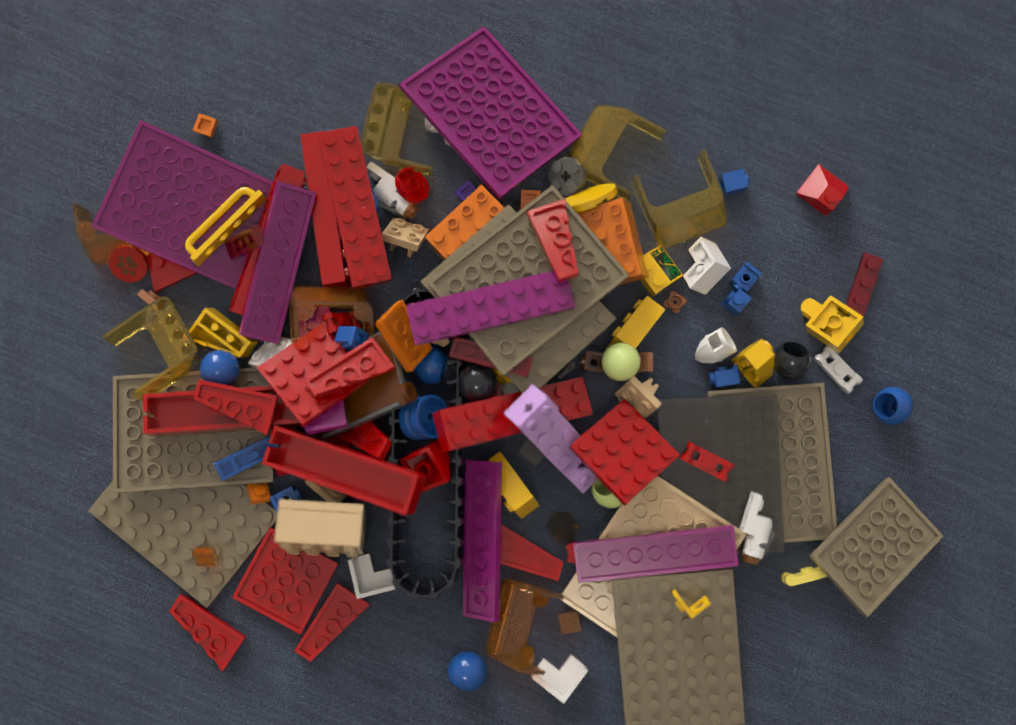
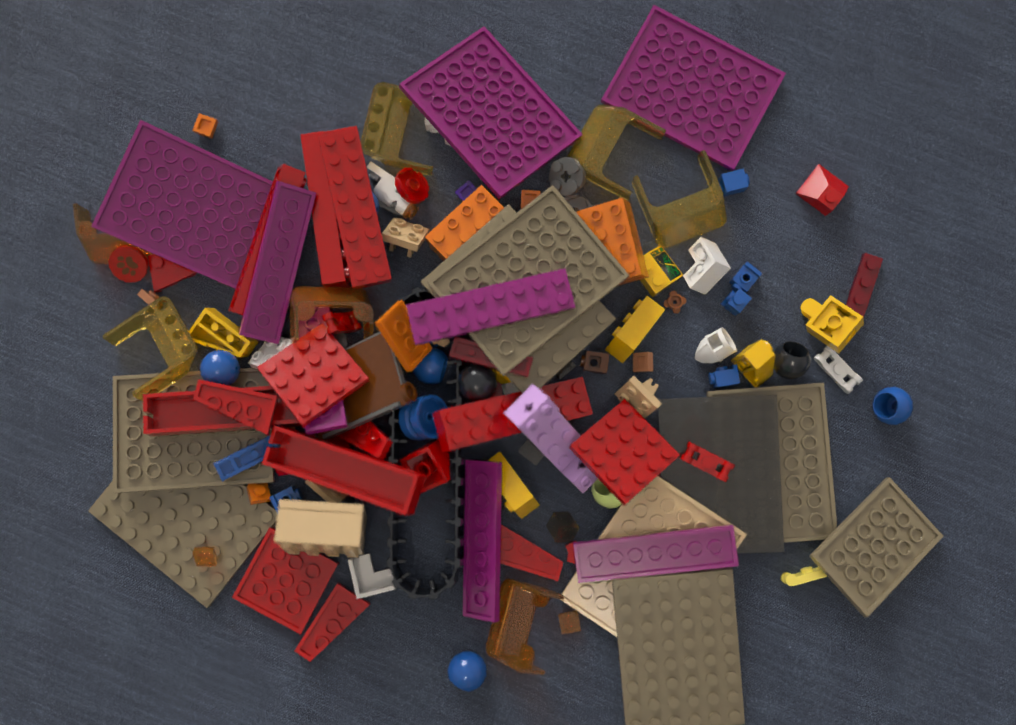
red wing [169,594,247,672] -> none
yellow piece [185,187,266,267] -> none
dark red plate [224,225,265,260] -> none
red wing [304,337,395,398] -> none
blue brick [335,326,369,350] -> none
wing [527,199,578,283] -> none
white panel [532,654,588,703] -> none
yellow tile [565,183,618,213] -> none
yellowish green helmet [601,343,641,381] -> none
yellow bracket [672,589,711,619] -> none
white plate [739,491,775,565] -> none
none -> magenta plate [601,5,786,171]

